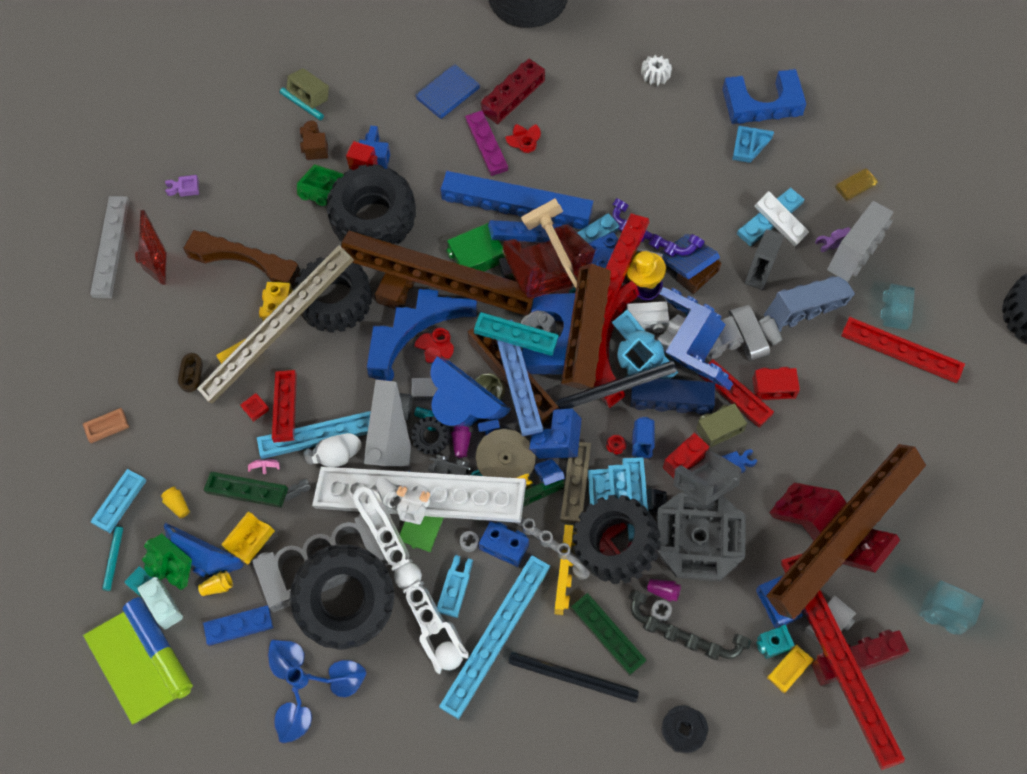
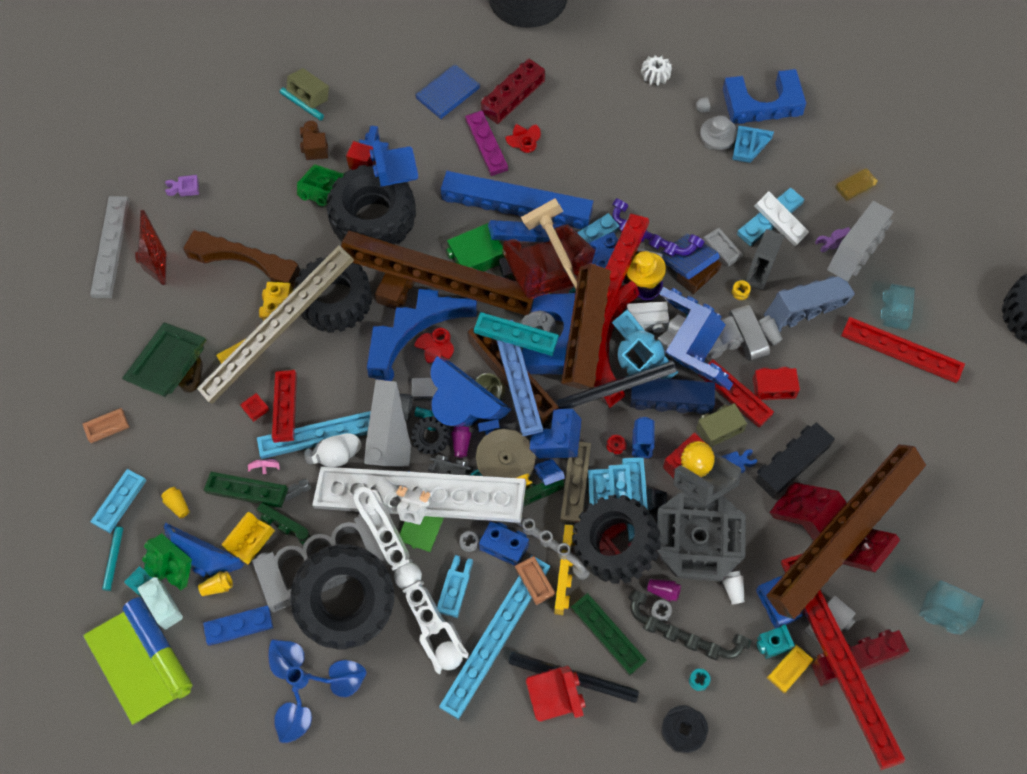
none -> clear green piece [122,322,207,398]
none -> dark green plate [257,503,311,545]
none -> blue bracket [370,140,418,186]
none -> nougat tile [515,556,555,605]
none -> red bracket [526,665,586,721]
none -> yellow hat [681,441,715,477]
none -> teal bush [689,669,711,691]
none -> light grey hinge [696,97,710,113]
none -> light grey plate [700,115,737,150]
none -> light grey plate [703,228,743,268]
none -> white cone [722,571,745,605]
none -> yellow bush [732,280,751,300]
none -> black brick [755,422,835,499]

